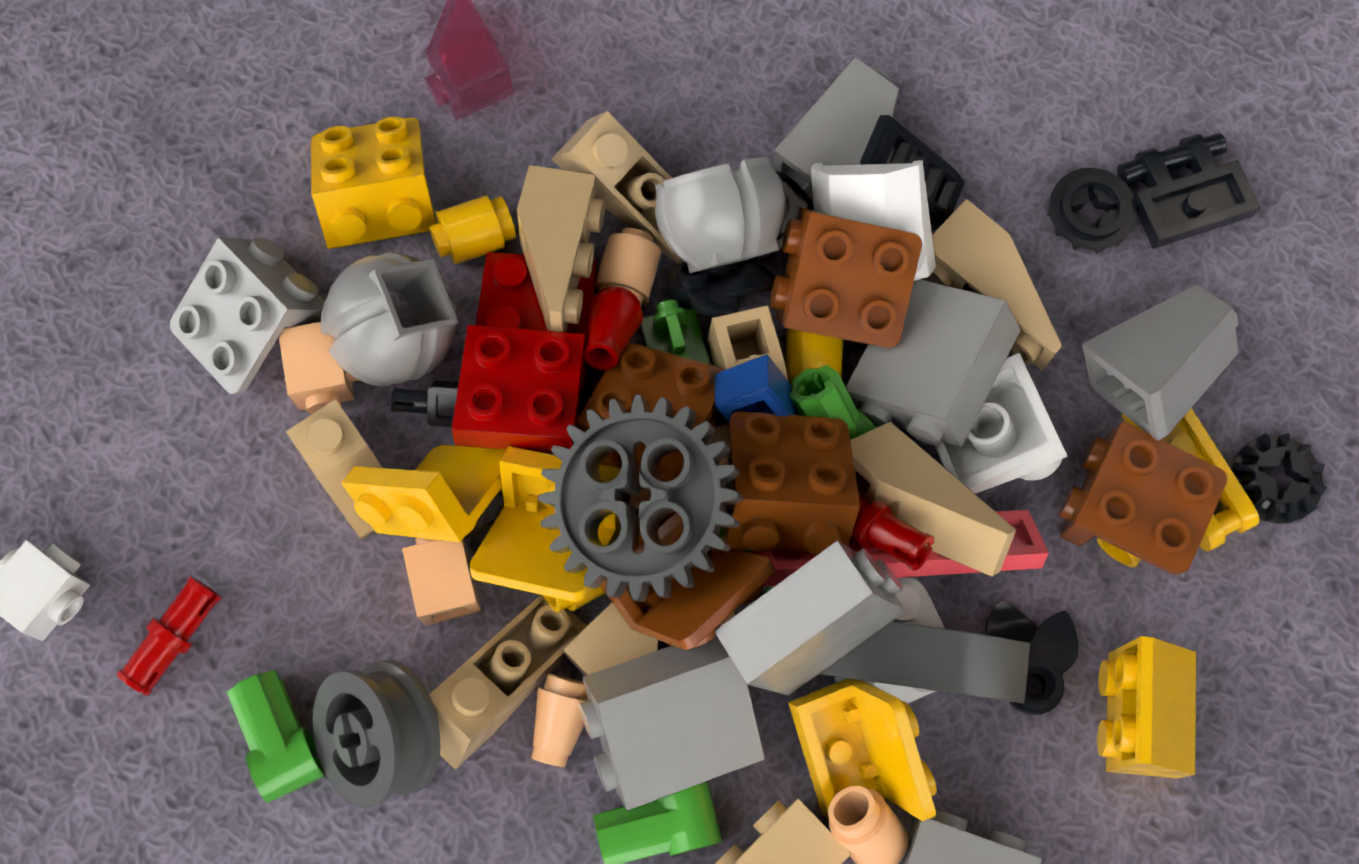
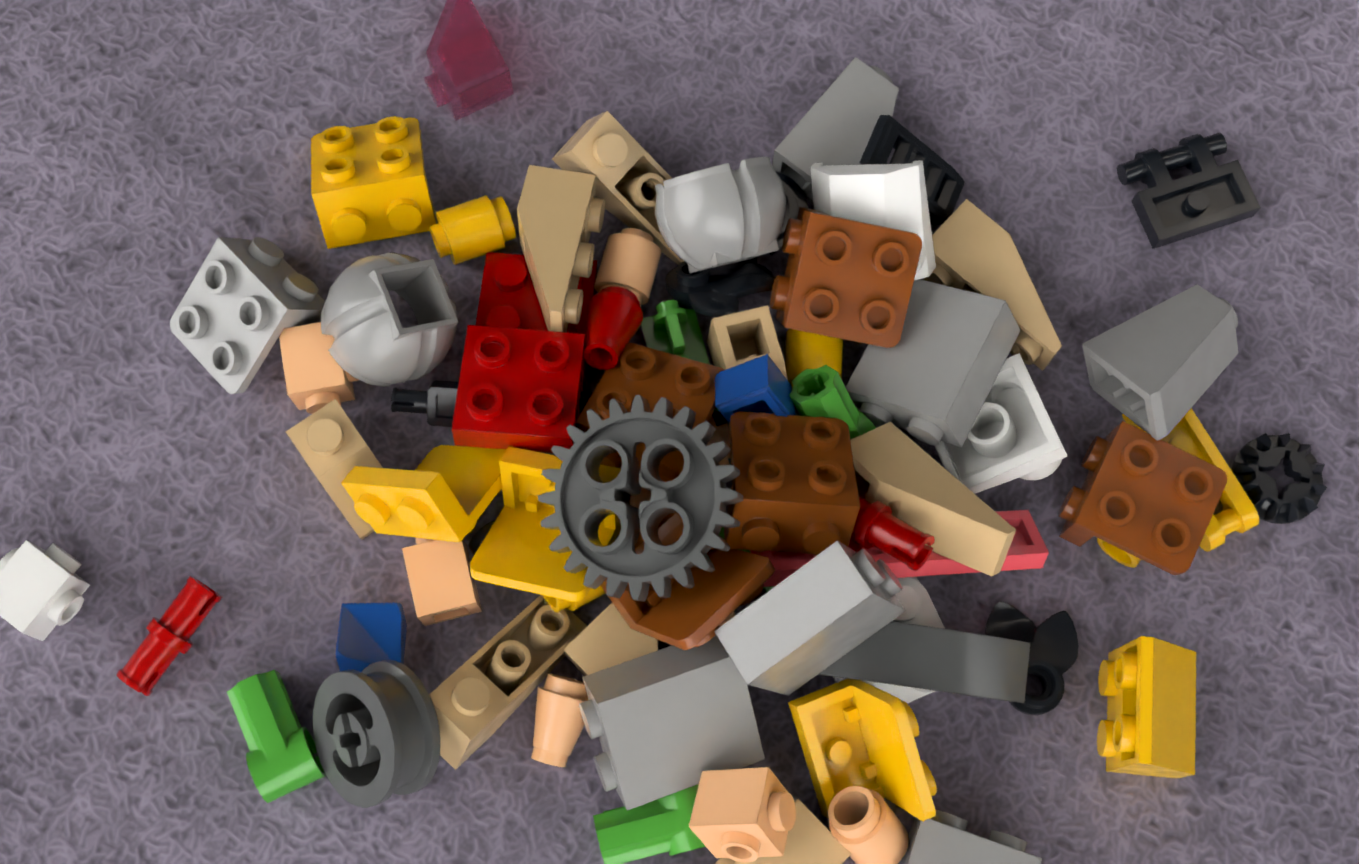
black gear [1047,168,1137,254] -> none
none -> blue slope [336,602,407,672]
none -> light nougat brick [689,767,796,862]

